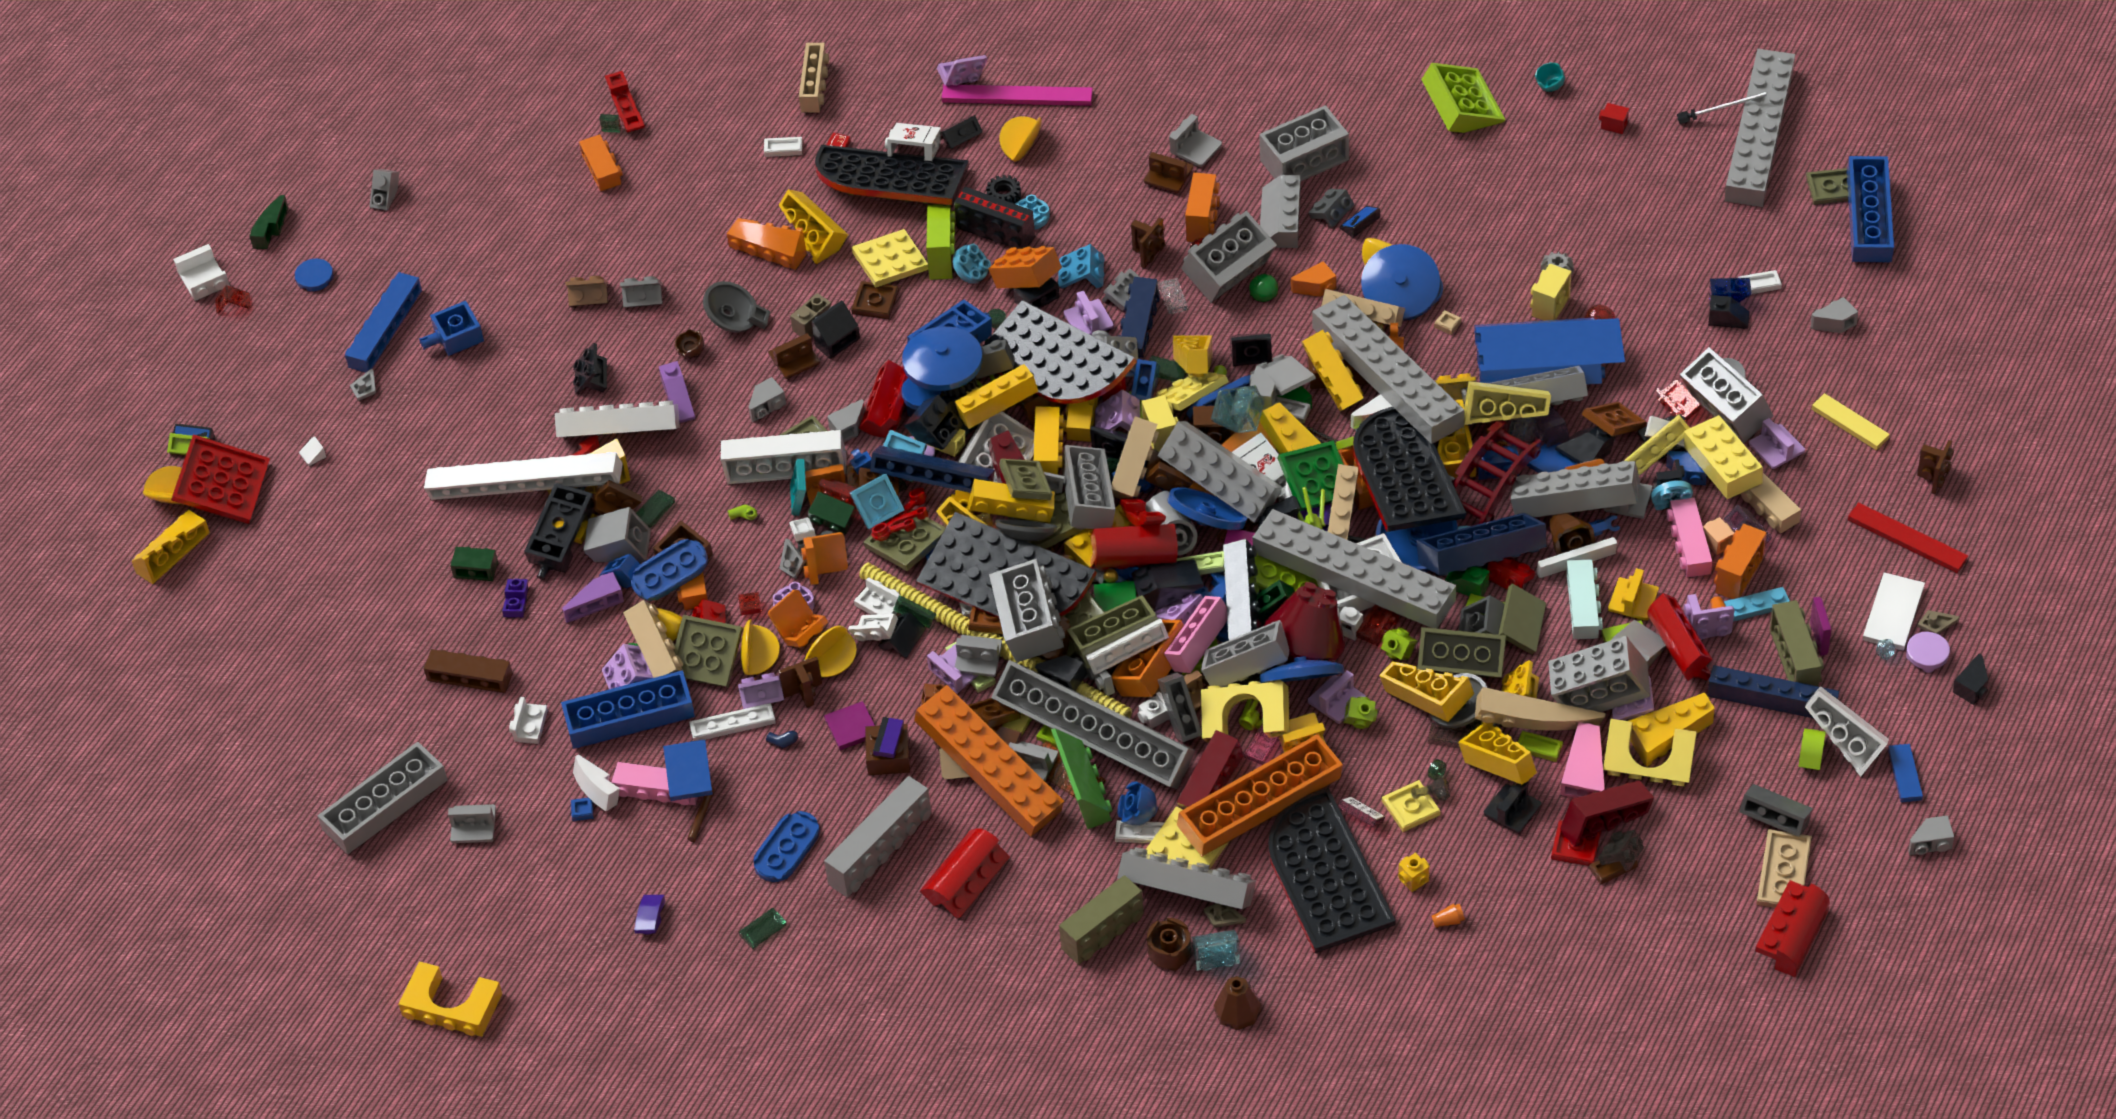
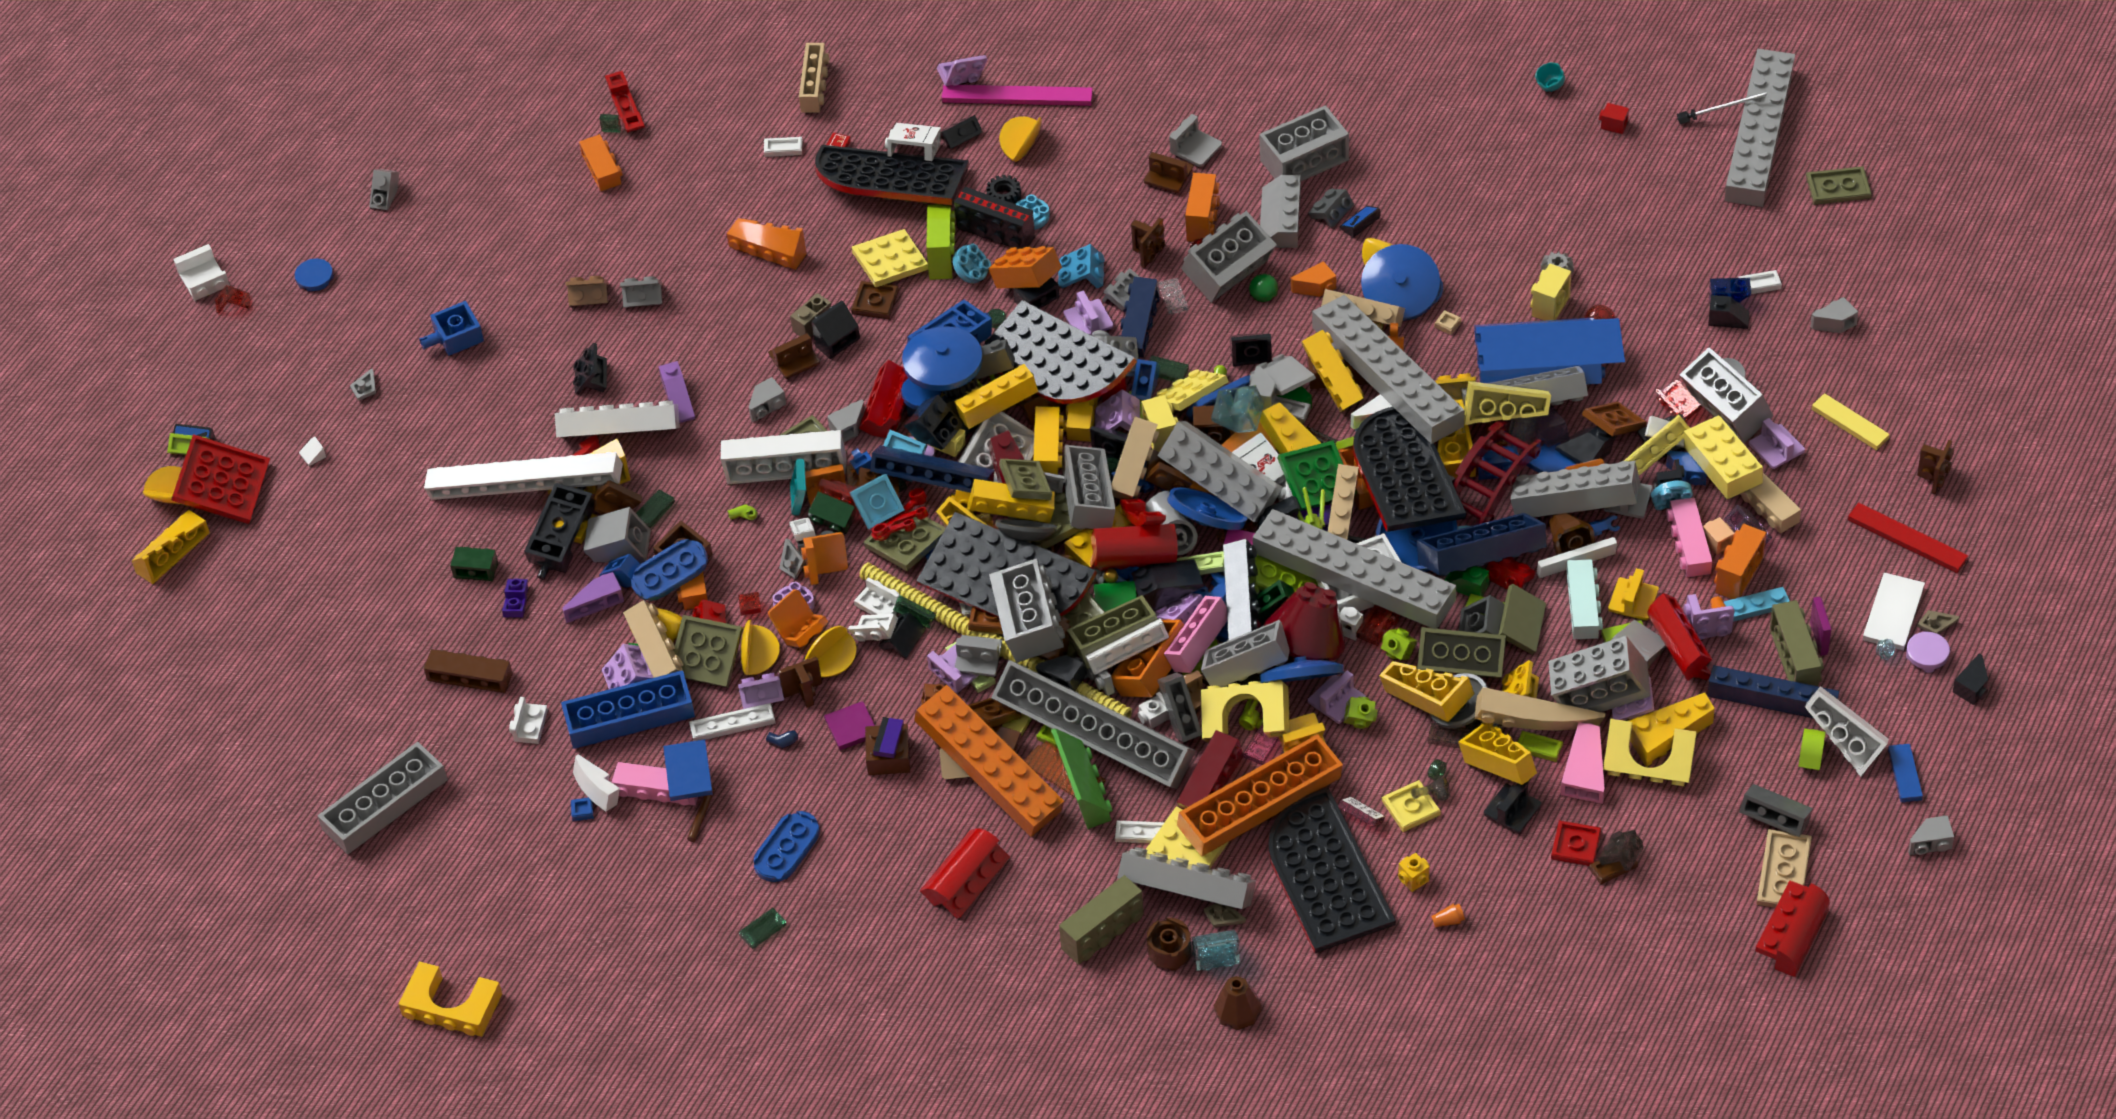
dark green slope [249,195,289,249] -> none
blue brick [345,272,422,373] -> none
light grey bracket [448,804,496,843] -> none
dark purple slope [634,895,666,935] -> none
reddish brown hair [674,329,704,358] -> none
dark grey dish [703,281,756,333] -> none
dark grey tile [747,303,770,329] -> none
yellow wedge [779,189,848,264] -> none
light grey brick [824,776,932,898] -> none
light grey bracket [1008,741,1059,781] -> none
blue cylinder [1117,782,1158,826] -> none
yellow wedge [1173,335,1213,377] -> none
lime slope [1421,63,1505,133] -> none
dark red wedge [1560,780,1654,847] -> none
blue brick [1847,156,1894,262] -> none

